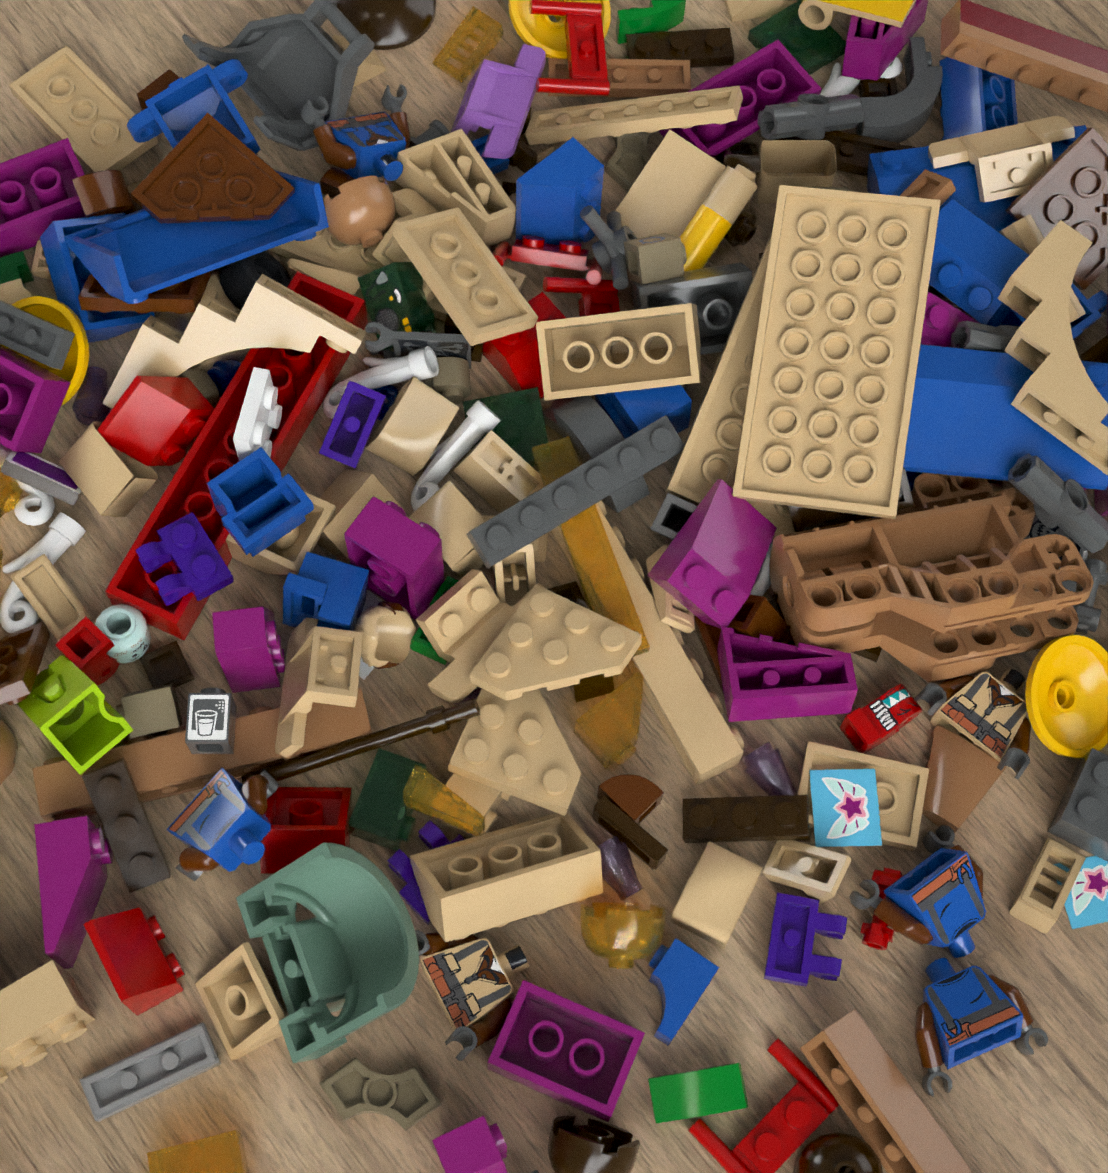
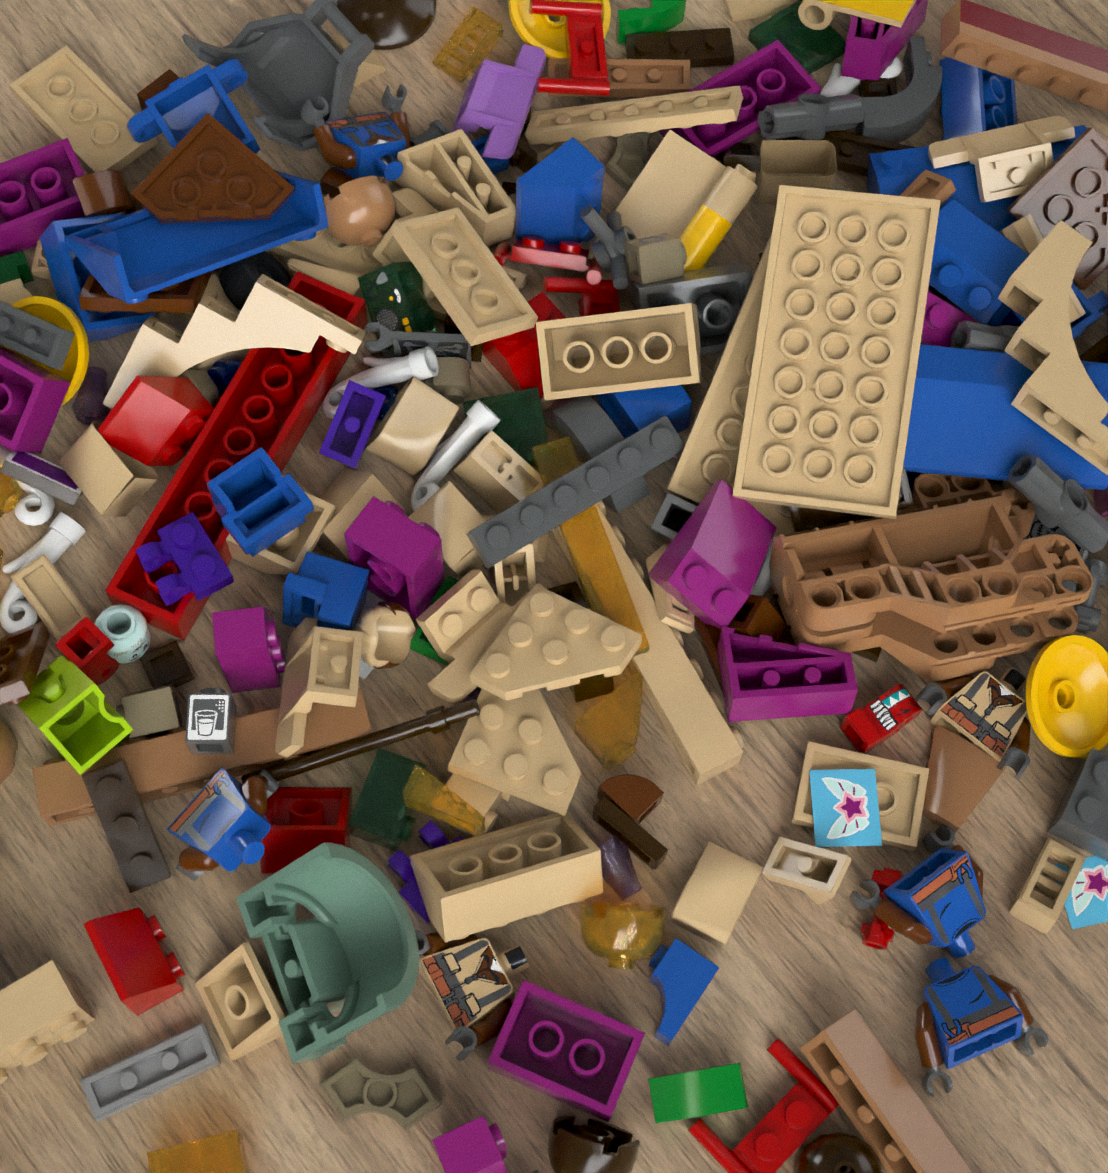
magenta slope [34,816,113,969] -> none
white plate [233,367,282,461] -> none
dark brown plate [683,795,810,843] -> none
dark brown plate [724,210,757,247] -> none
clear purple cone [742,741,797,796] -> none
dark purple plate [764,892,847,987] -> none

